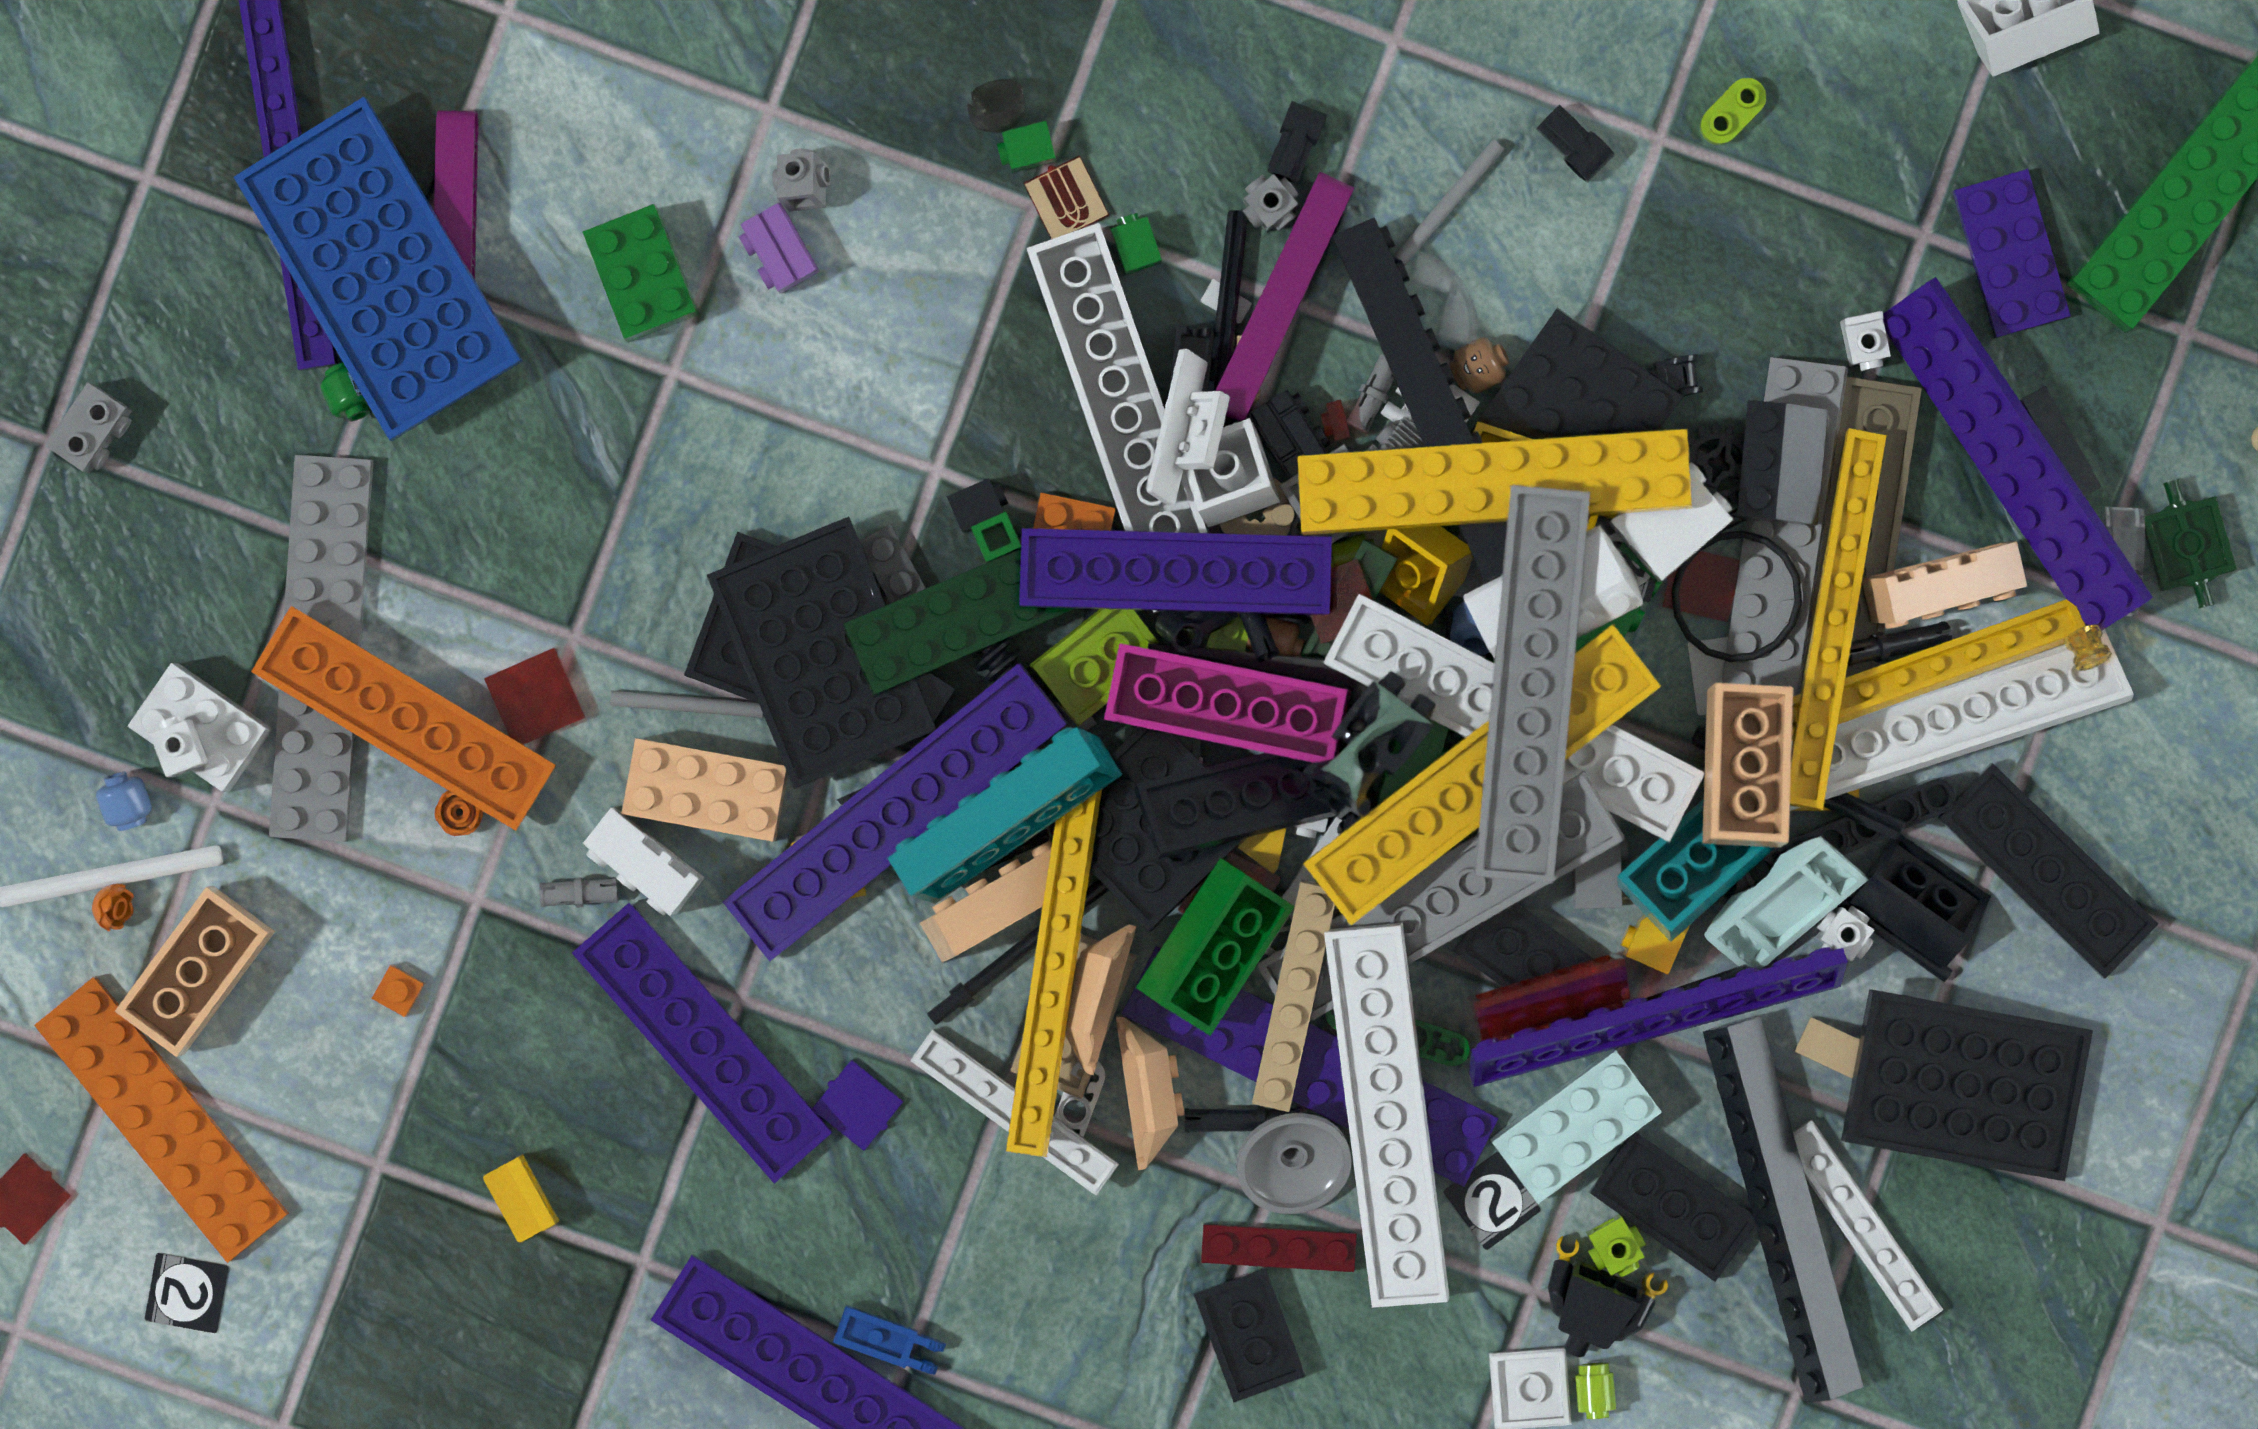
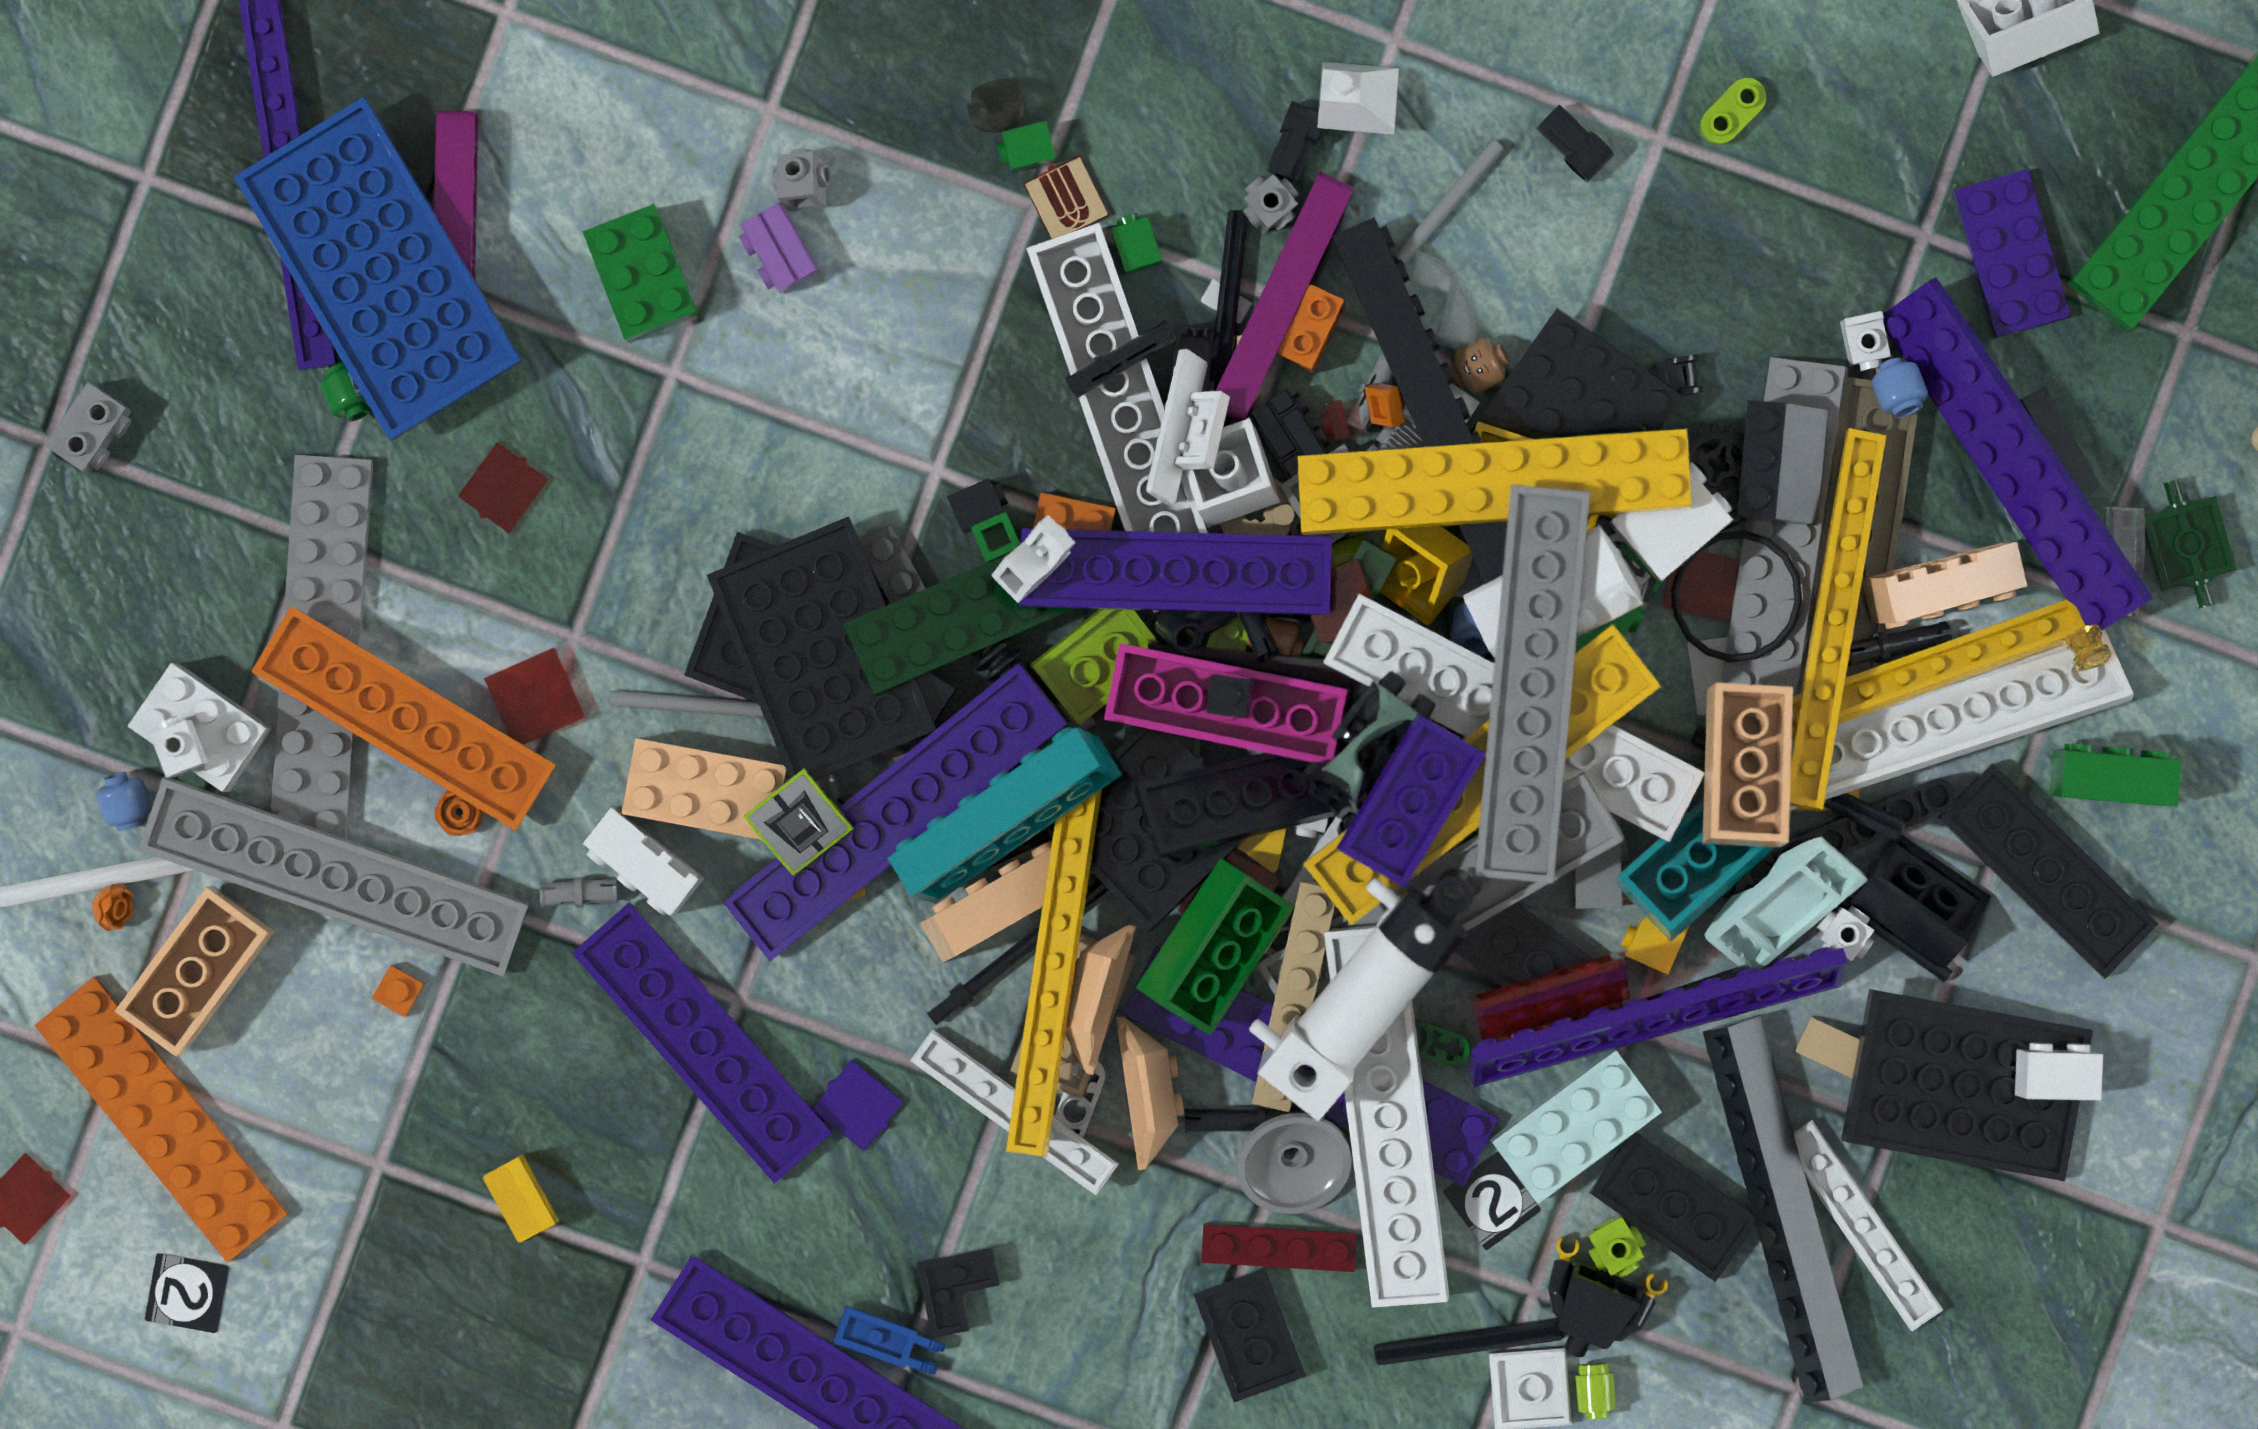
none -> light grey plate [138,776,529,977]
none -> clear red piece [458,442,549,534]
none -> slope [743,768,854,876]
none -> black plate [917,1247,1000,1338]
none -> white brick [991,515,1075,603]
none -> black pin [1065,320,1178,399]
none -> black brick [1206,674,1255,719]
none -> white piece [1249,868,1475,1122]
none -> orange bracket [1278,285,1346,374]
none -> white slope [1317,62,1399,135]
none -> dark purple plate [1336,713,1486,888]
none -> orange plate [1364,383,1405,428]
none -> black axle [1374,1319,1564,1365]
none -> medium blue head [1871,358,1928,418]
none -> white brick [2015,1042,2103,1100]
none -> green brick [2049,743,2182,807]

